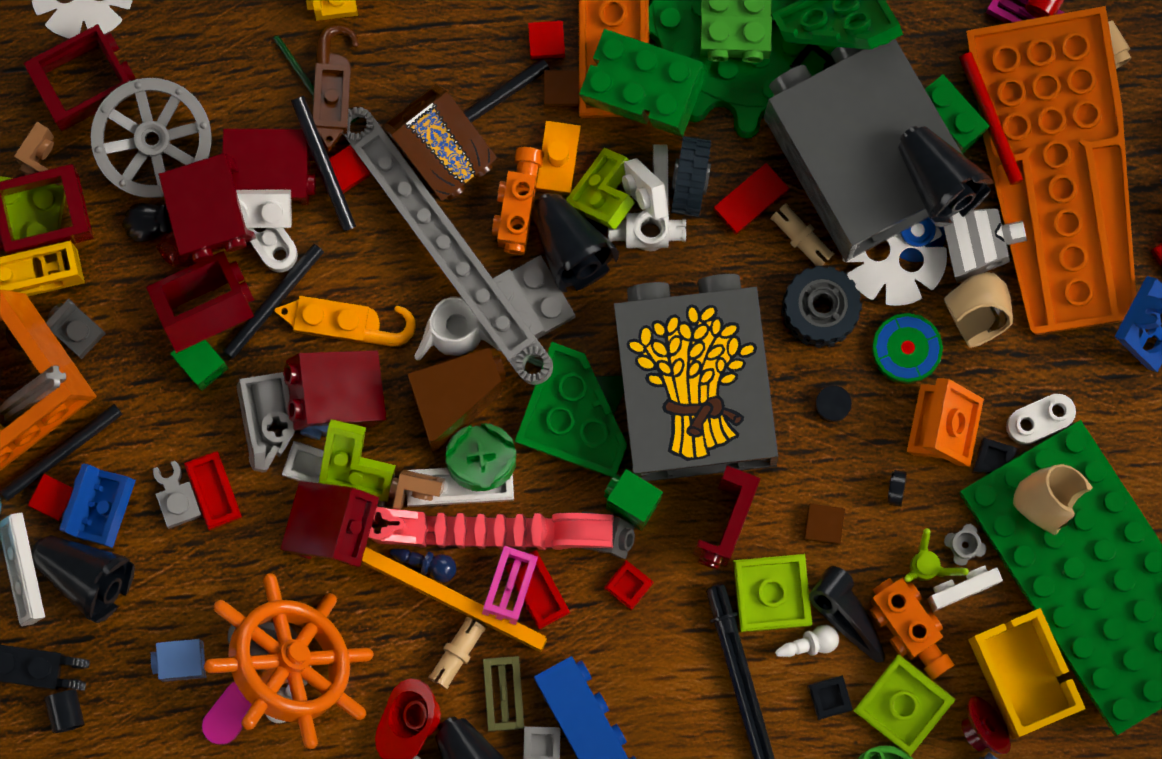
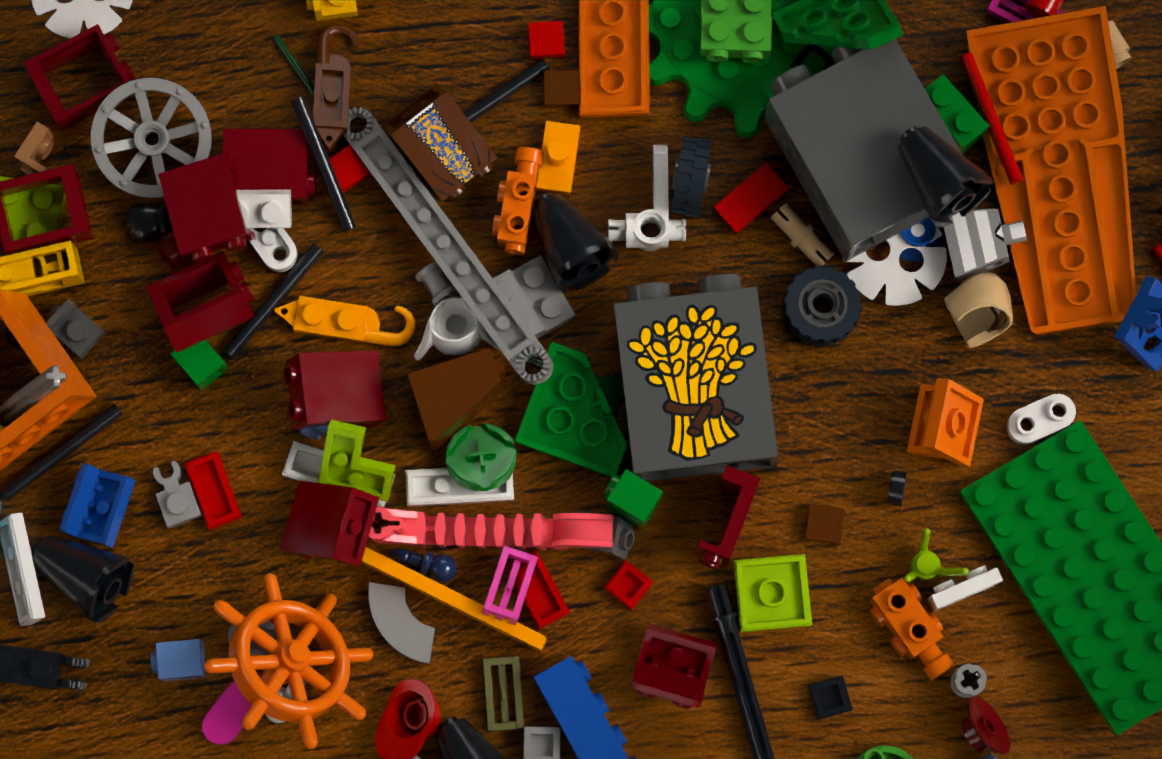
red tile [27,474,73,522] -> none
black beam [44,690,85,734] -> none
light grey piece [237,372,295,473] -> none
medium nougat bracket [389,470,445,510] -> none
tan pin [428,617,486,690] -> none
lime plate [566,148,635,230] -> none
green piece [579,29,707,137] -> none
white plate [622,158,668,220] -> none
white bar [775,625,839,657] -> none
black piece [809,566,886,663] -> none
black tile [815,386,852,423] -> none
lime plate [853,654,956,756] -> none
tile [871,313,943,384] -> none
light grey plate [944,524,986,566] -> none
yellow piece [968,608,1086,739] -> none
black tile [972,437,1017,474] -> none
tan piece [1013,464,1093,535] -> none
none -> light grey tile [368,582,435,665]
none -> light grey bush [415,261,458,306]
none -> dark red bracket [630,623,717,709]
none -> light grey bush [950,664,987,698]

